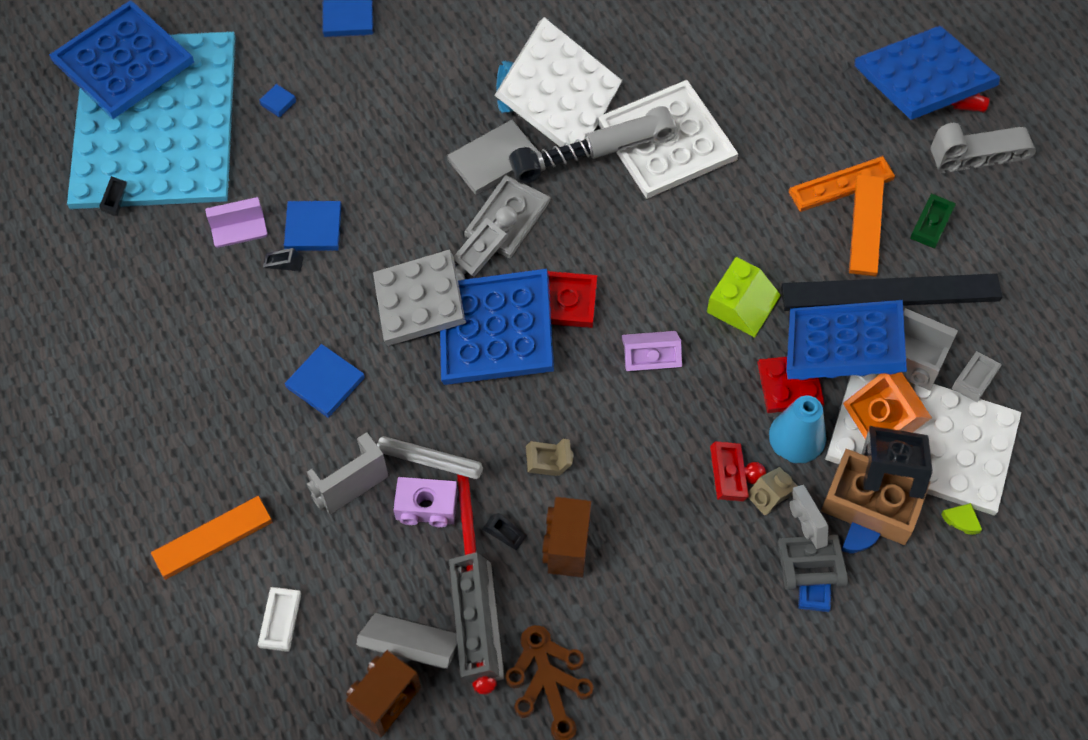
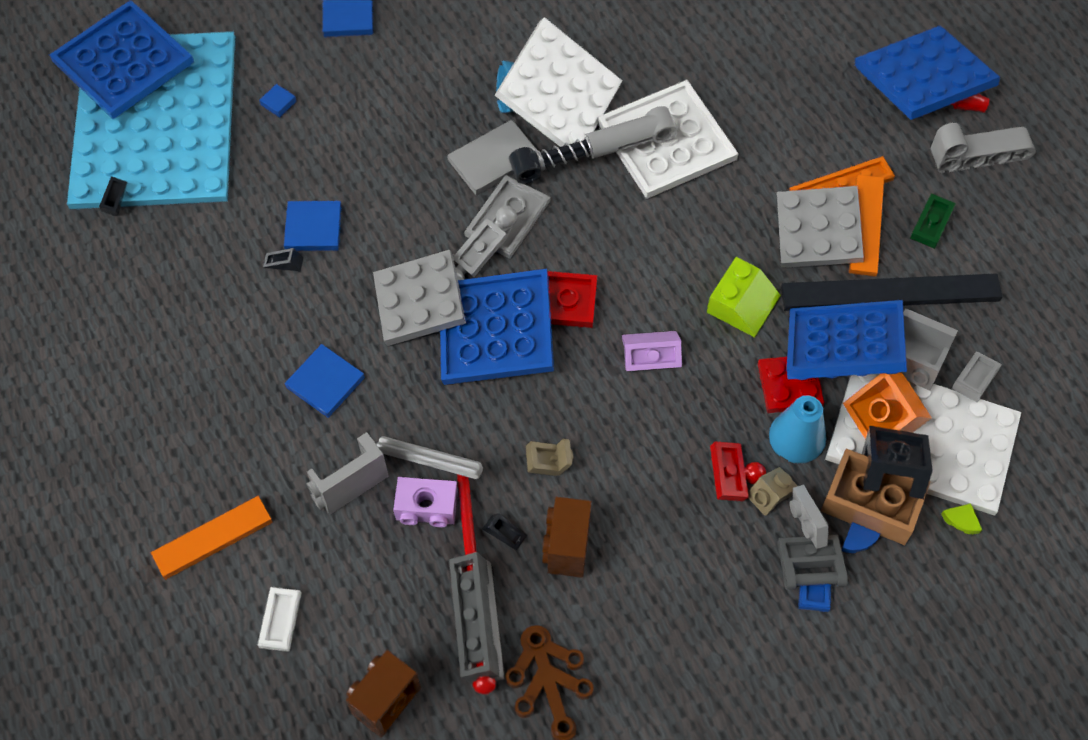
lavender panel [205,197,268,248] -> none
light grey tile [356,613,458,668] -> none
none -> light grey plate [777,186,864,267]

